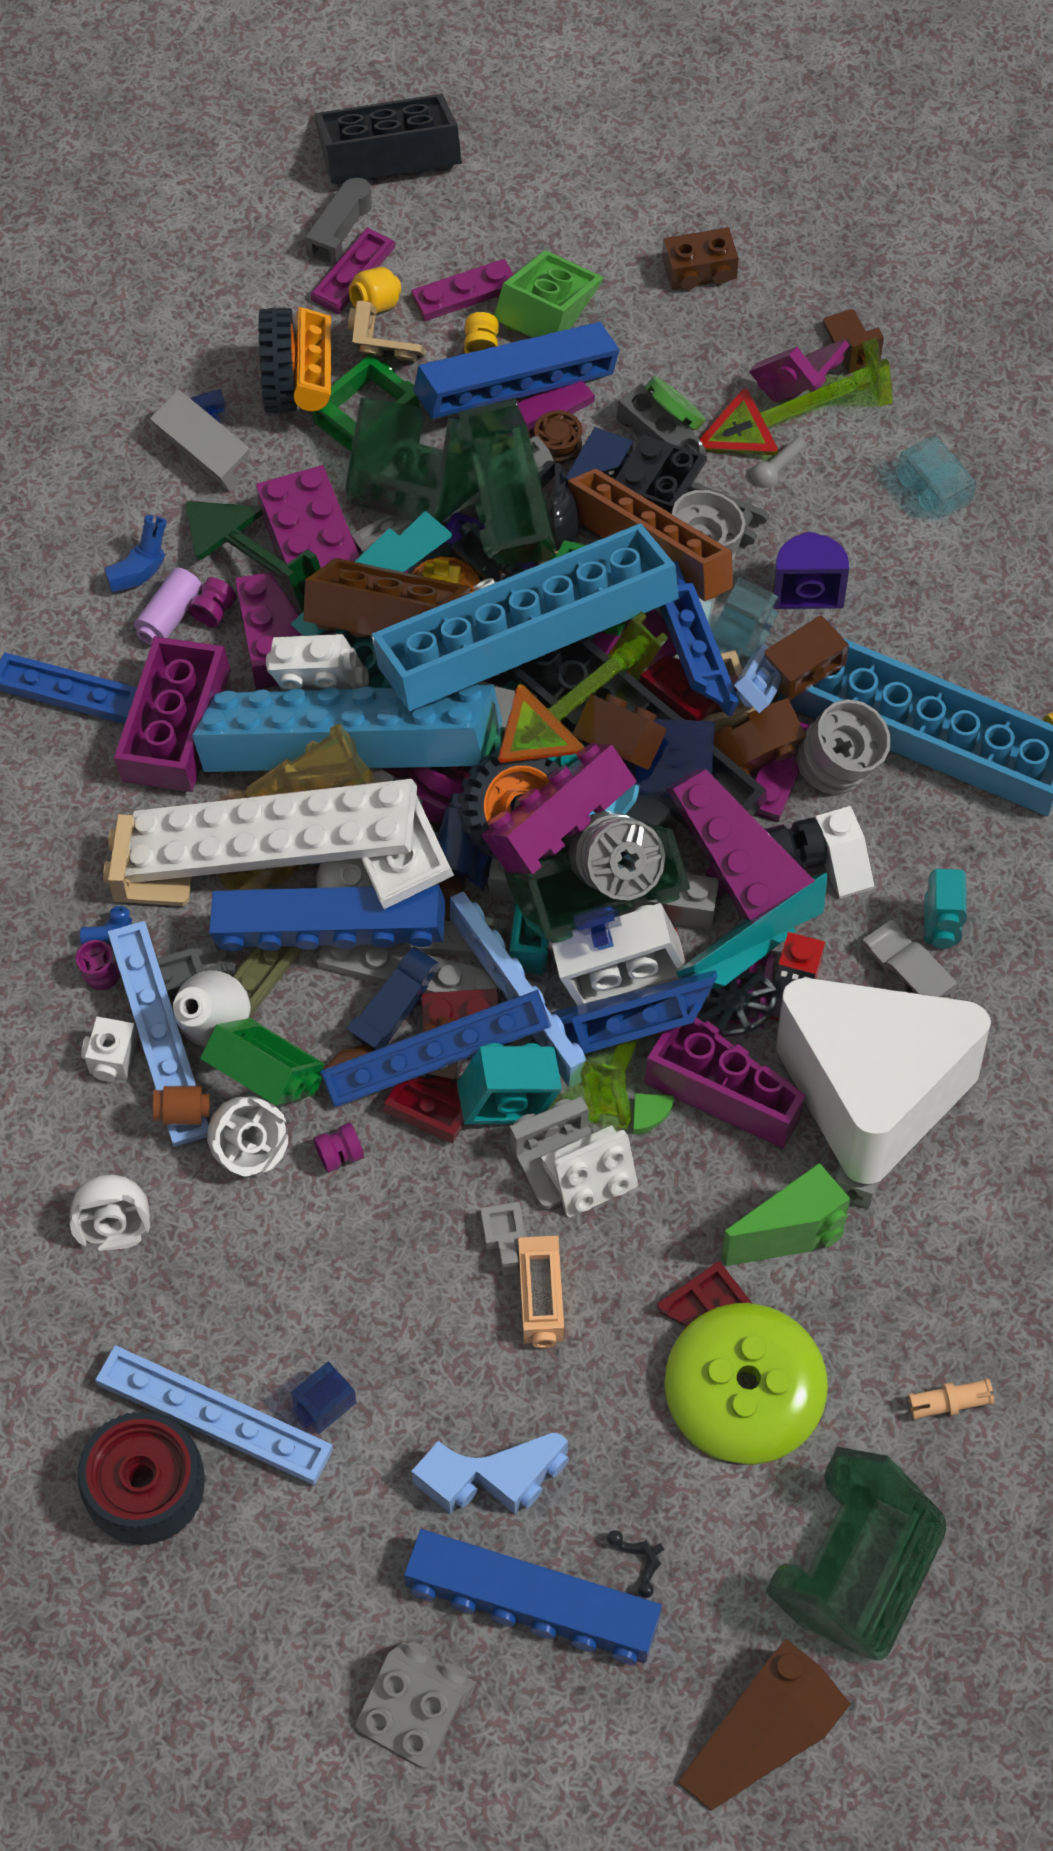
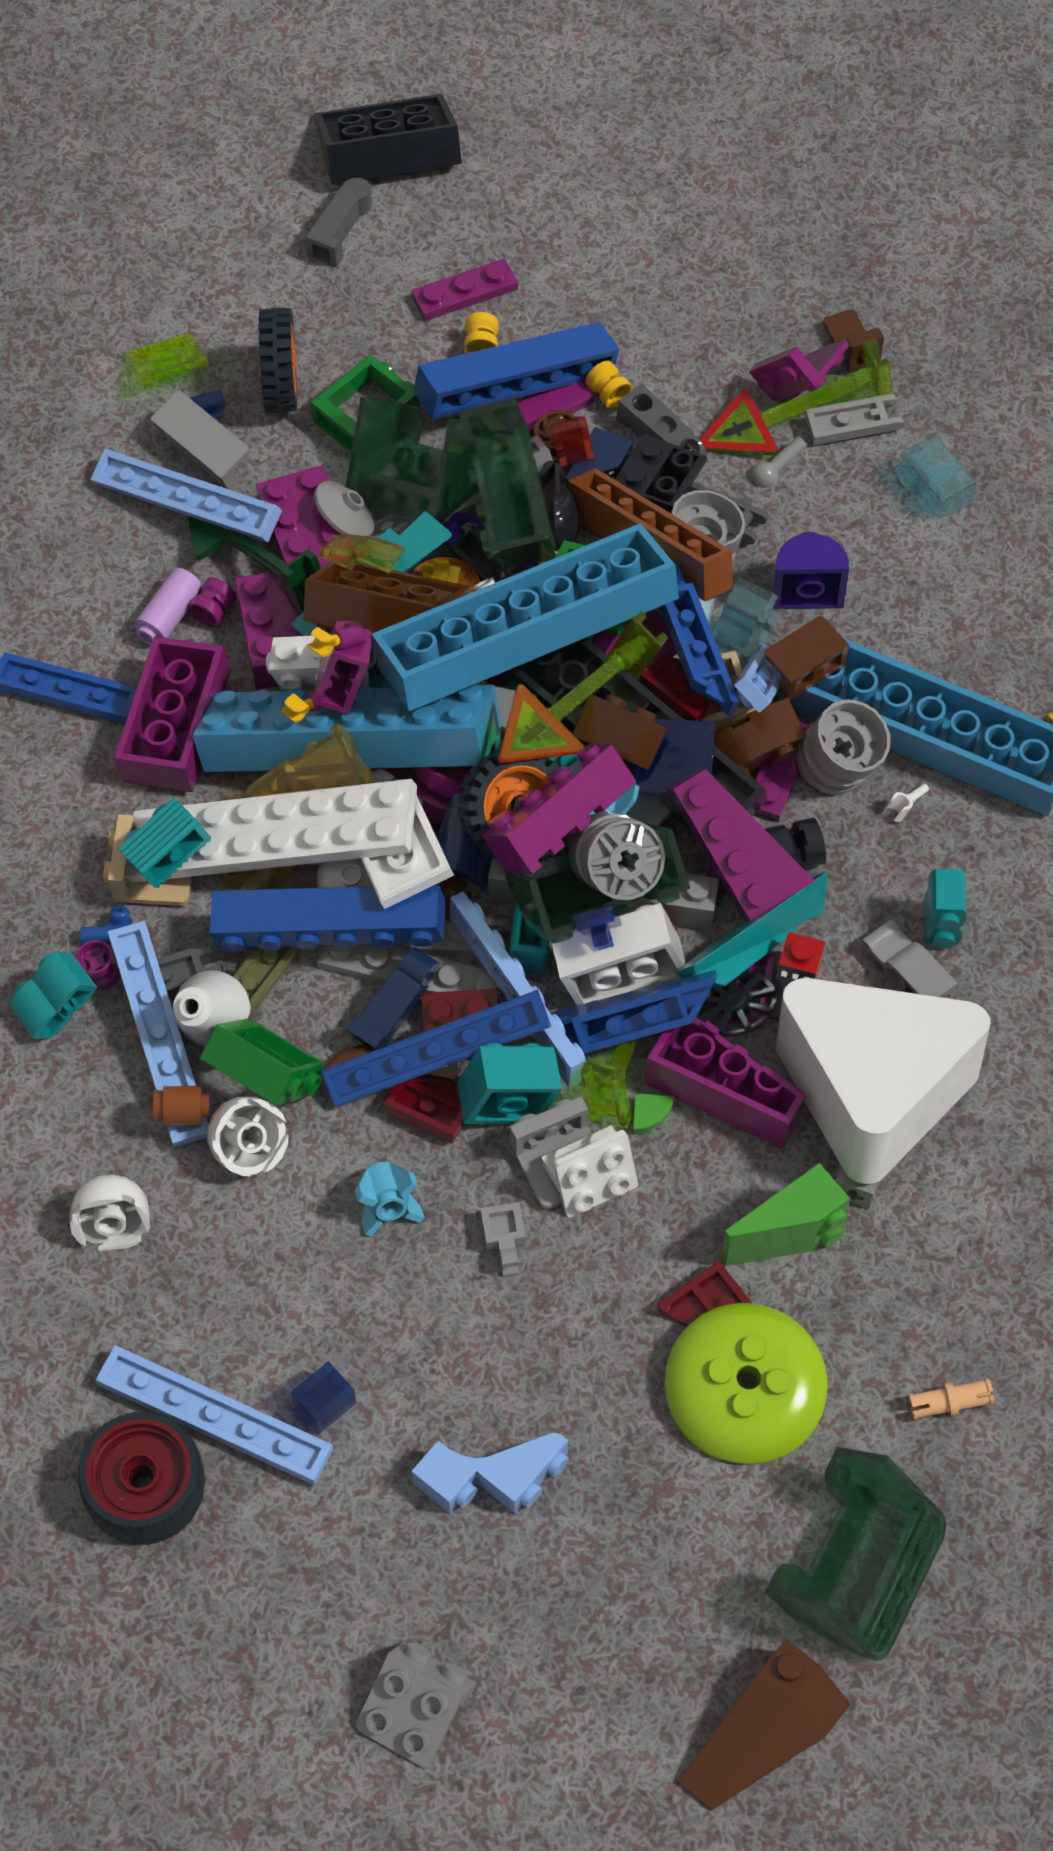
white brick [81,1017,138,1082] -> none
blue arm [104,515,167,593] -> none
light orange brick [294,307,331,411] -> none
magenta tile [310,227,395,314] -> none
magenta wheel [313,1122,364,1173] -> none
tan bracket [348,300,426,362] -> none
yellow head [349,267,401,314] -> none
blue brick [404,1528,662,1665] -> none
bright green slope [494,250,604,338] -> none
light nougat window [518,1235,564,1348] -> none
black piece [607,1530,665,1598] -> none
bright green tile [645,375,706,430] -> none
reddish brown brick [662,227,739,290] -> none
white slope [815,806,875,899] -> none
none -> teal brick [9,952,97,1040]
none -> light blue plate [90,449,282,543]
none -> teal brick [117,797,211,888]
none -> clear neon green slope [125,332,208,386]
none -> magenta torso [281,621,372,723]
none -> light grey dish [314,481,374,540]
none -> clear yellow slope [319,535,405,574]
none -> medium azure brick [354,1162,425,1237]
none -> clear red slope [550,415,595,466]
none -> yellow wheel [585,361,633,410]
none -> light grey hinge [804,394,904,446]
none -> white hand [884,784,929,822]

